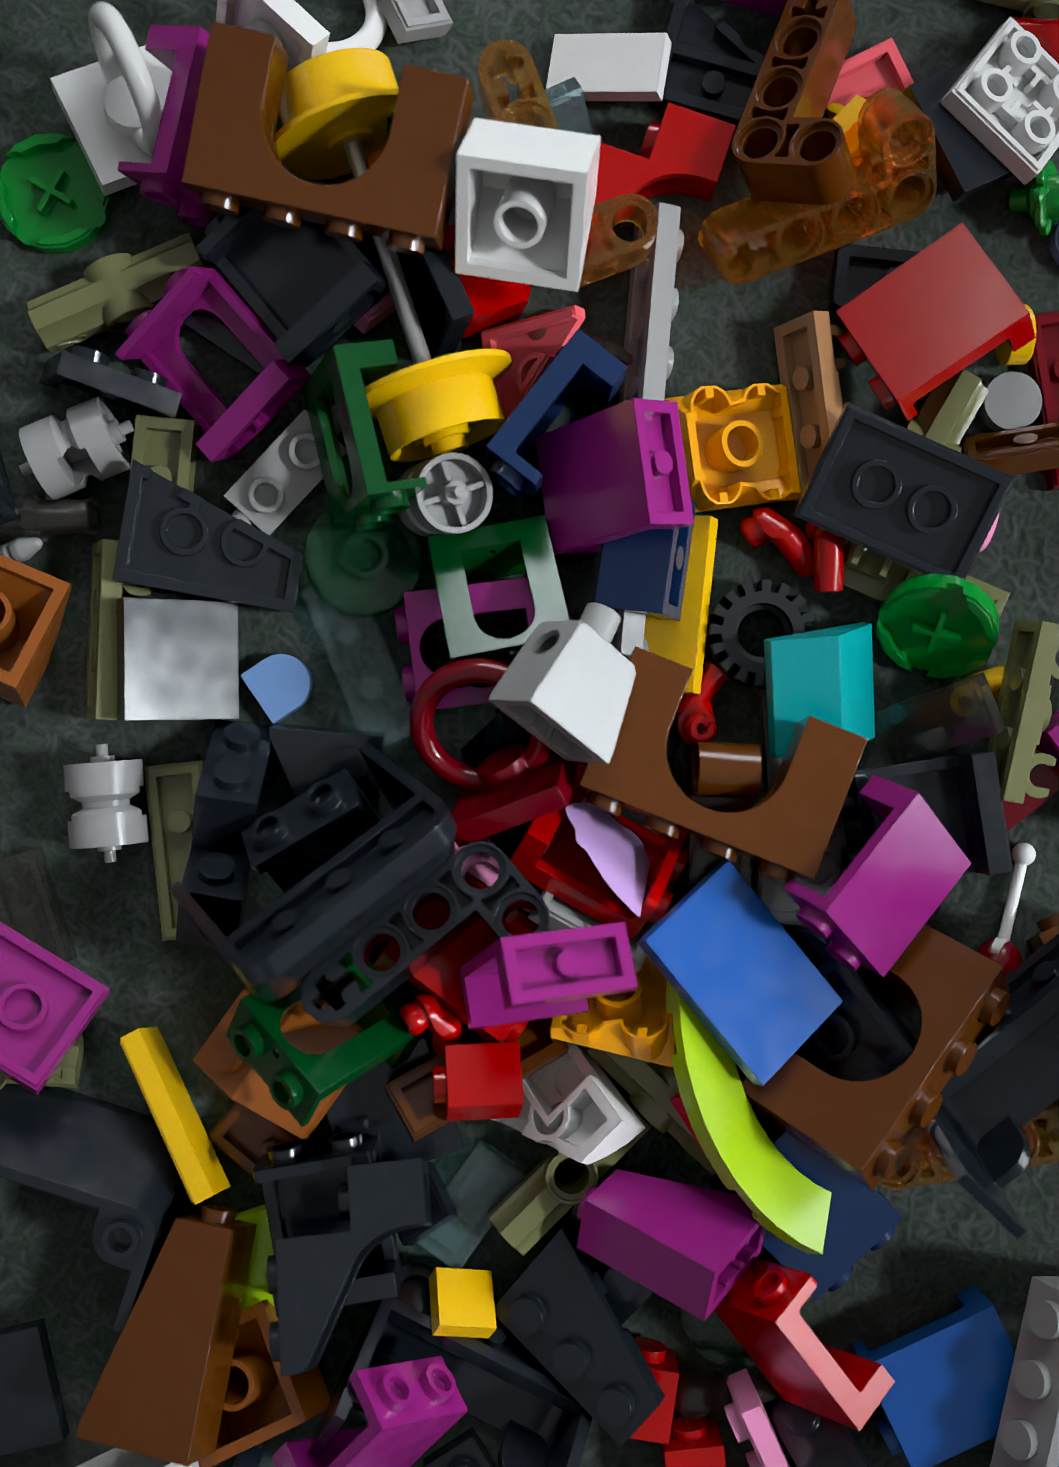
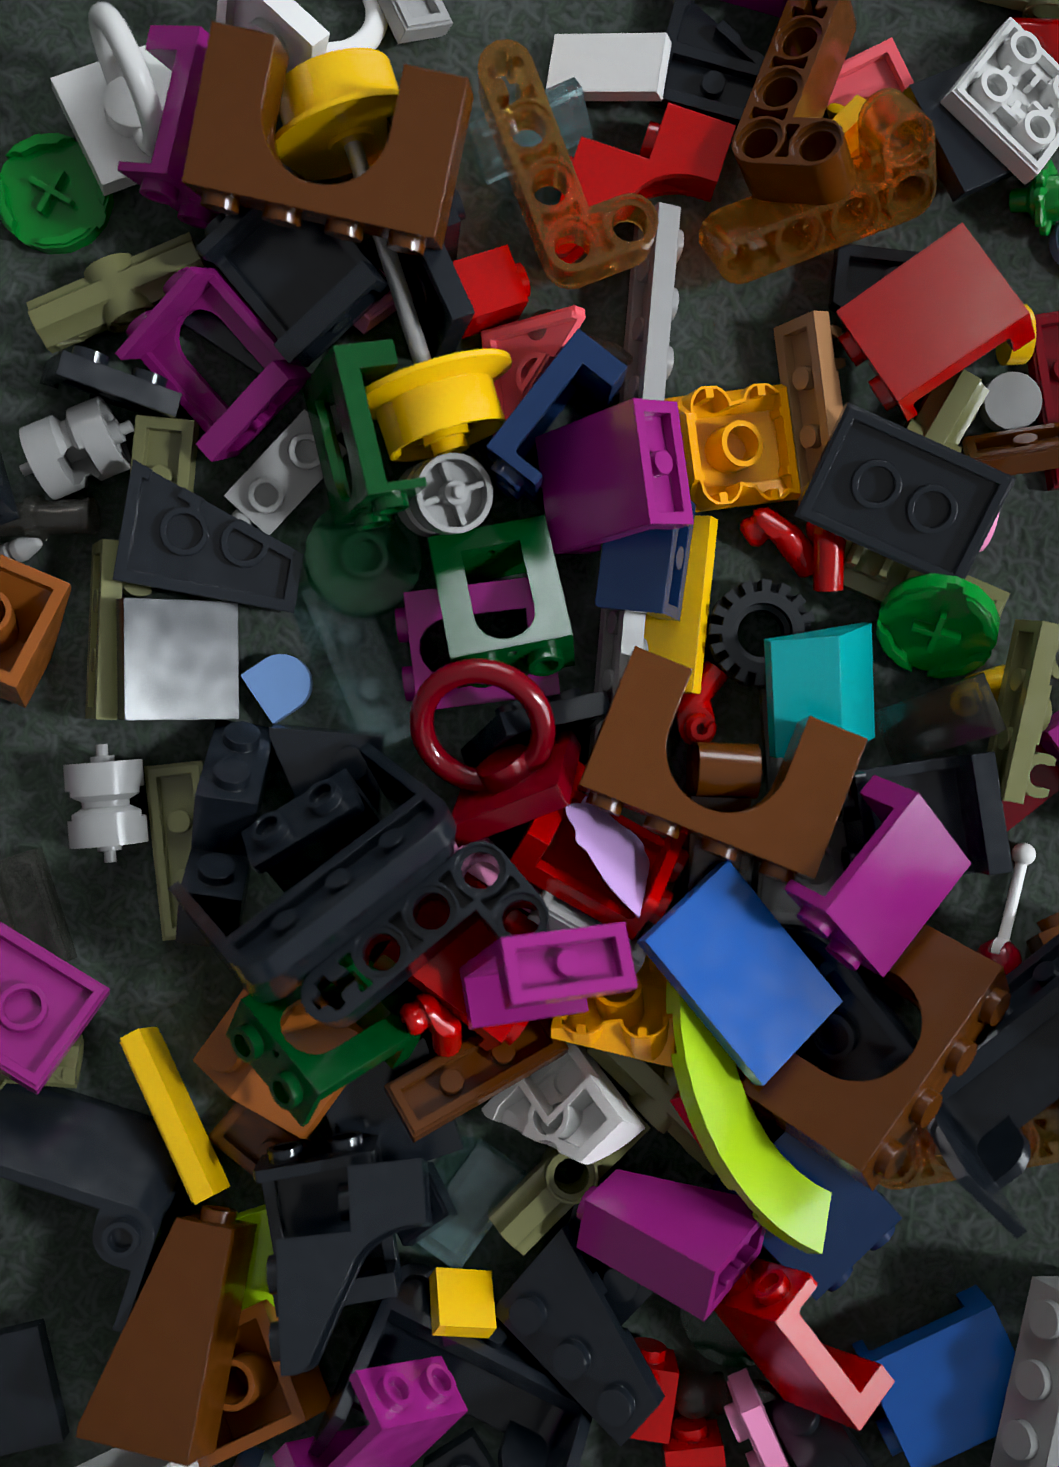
red brick [432,1042,524,1122] -> none
white slope [455,118,601,292] -> none
torso [488,603,636,764] -> none

